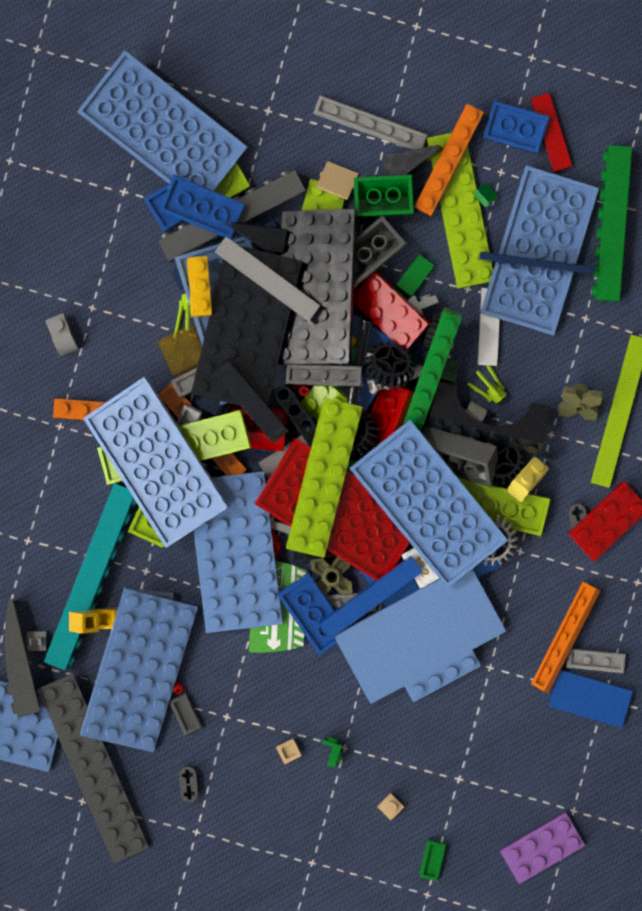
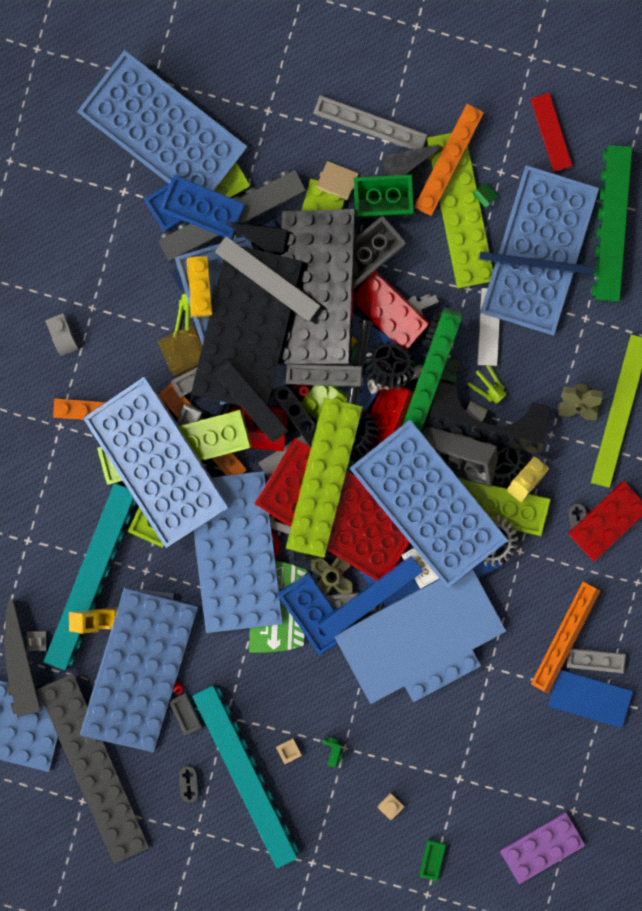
green tile [396,254,435,297] -> none
blue tile [483,101,550,154] -> none
none -> teal brick [192,684,299,869]

